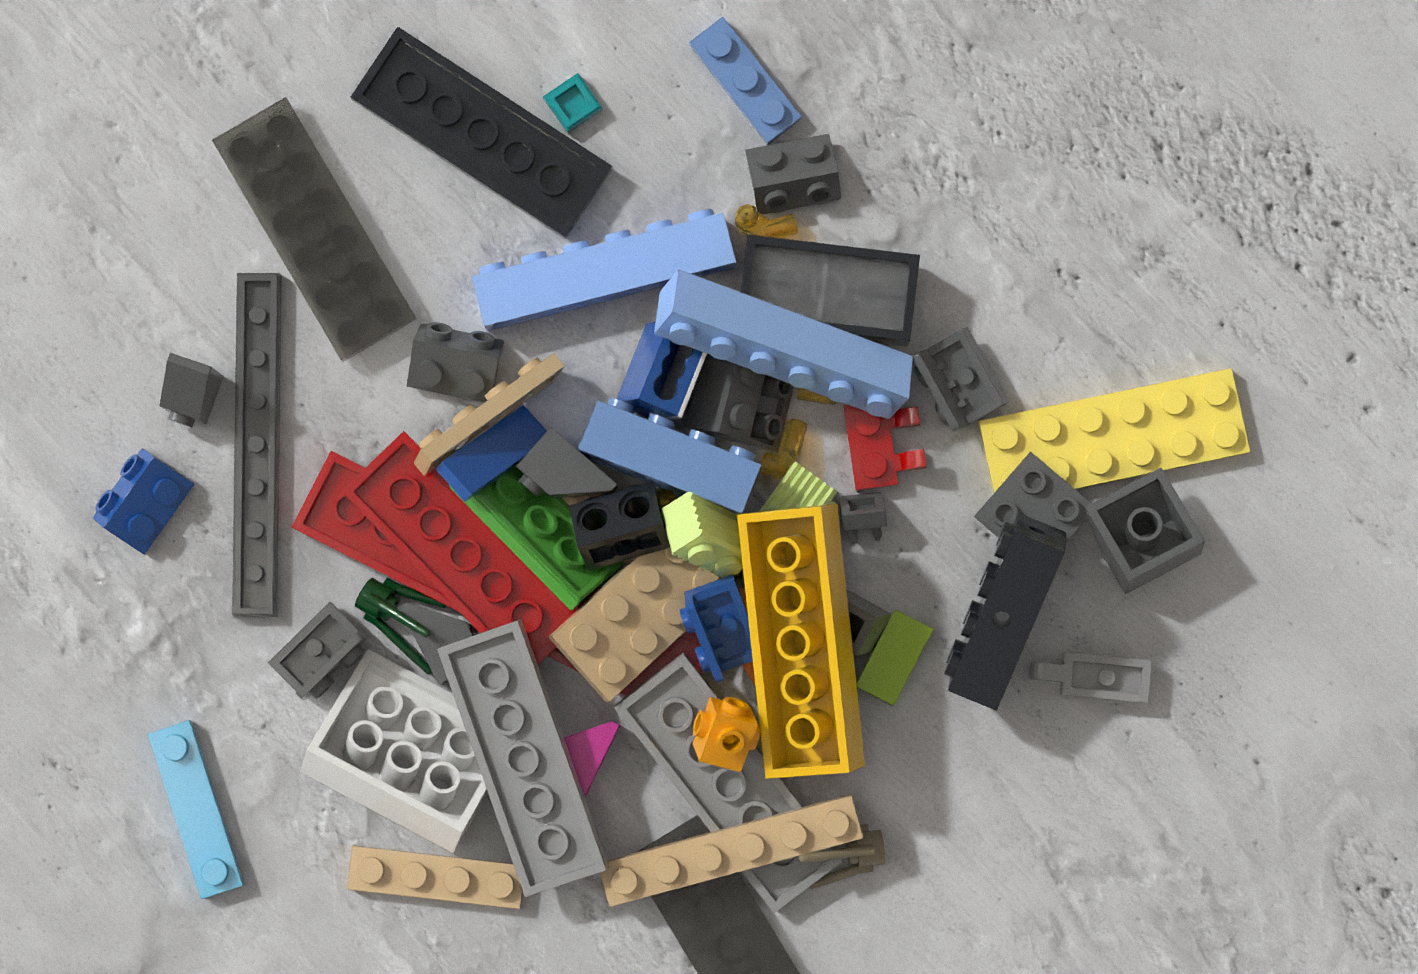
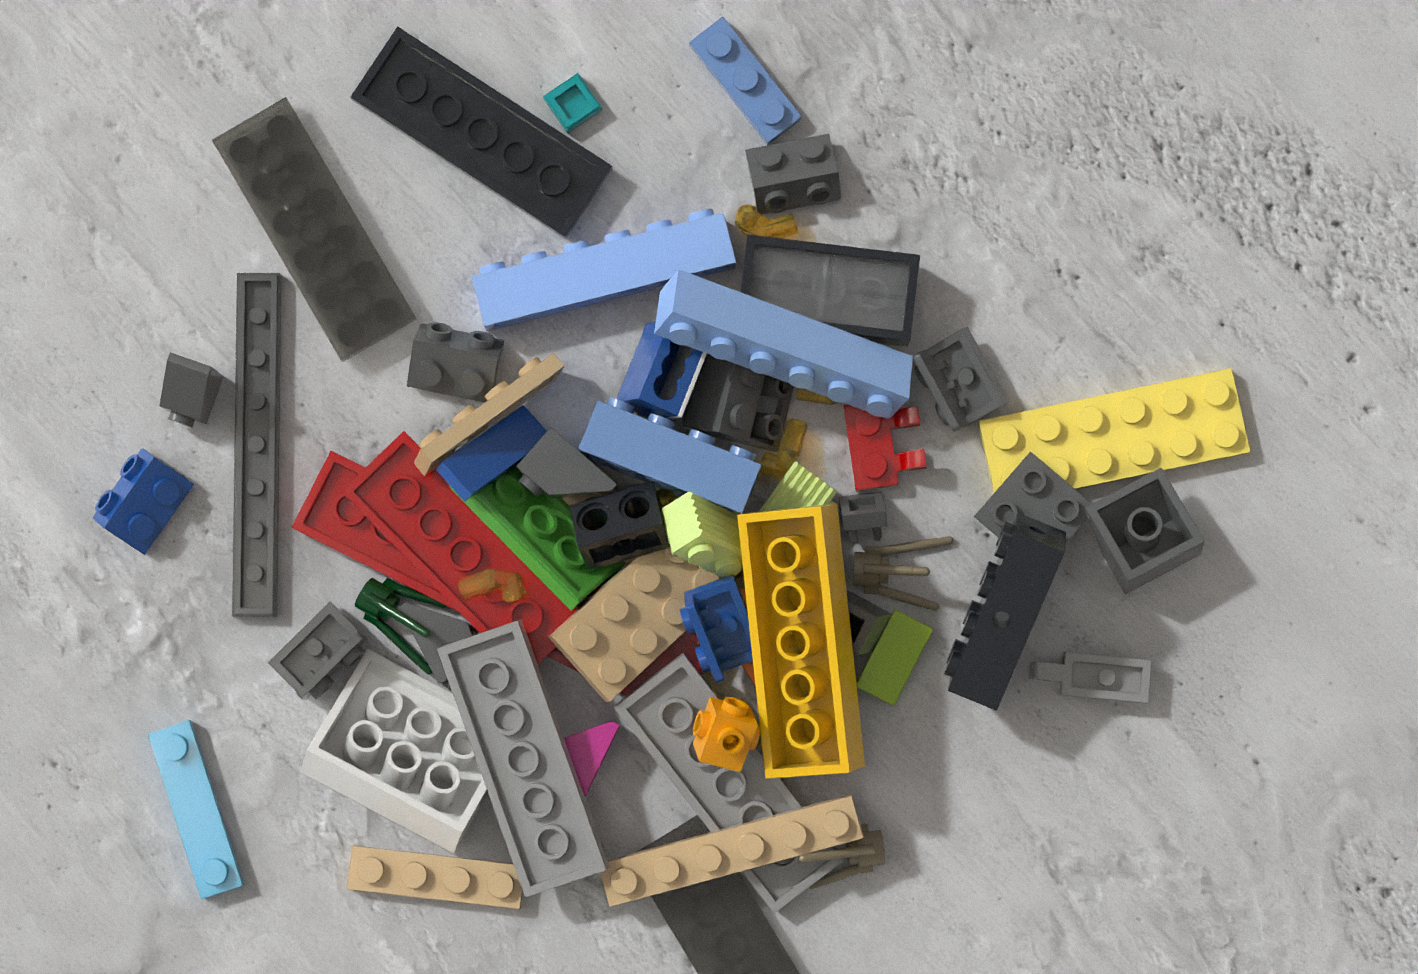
none -> clear yellow arm [458,569,526,603]
none -> dark tan plant [853,536,954,611]

